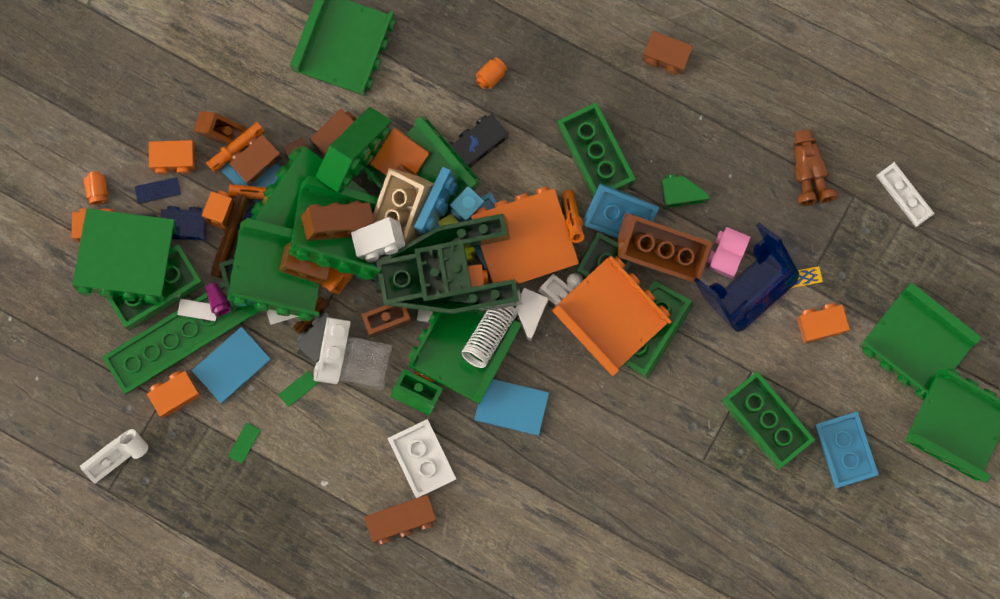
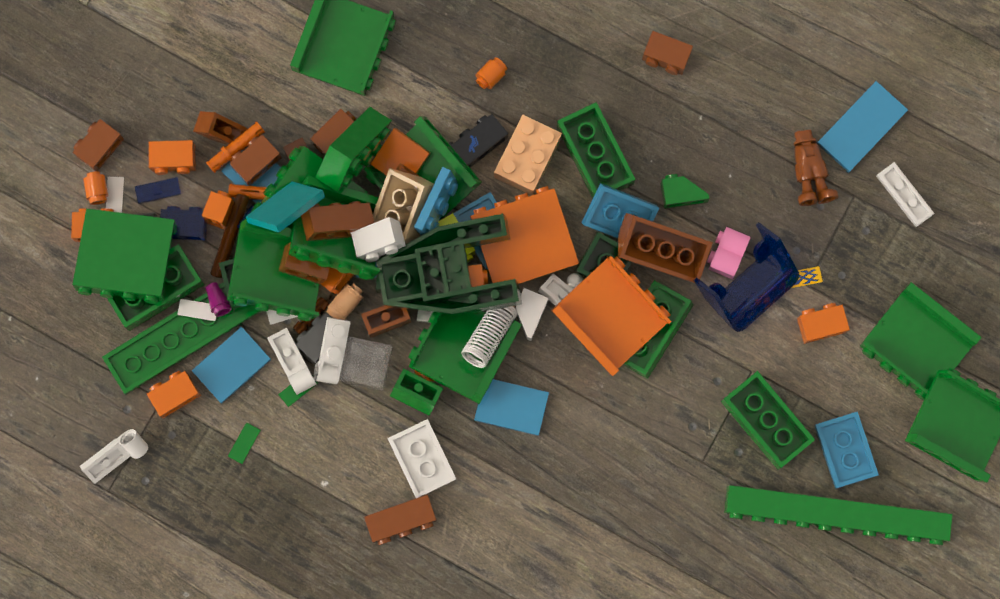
medium azure bracket [450,186,484,220] -> none
orange pin [561,189,585,243] -> none
none -> dark orange brick [72,119,124,171]
none -> white sticker [106,177,124,213]
none -> teal tile [246,181,325,233]
none -> white plate [267,328,317,395]
none -> light nougat head [326,283,364,320]
none -> light nougat brick [494,115,562,196]
none -> green brick [724,485,952,545]
none -> dark azure tile [817,81,908,173]

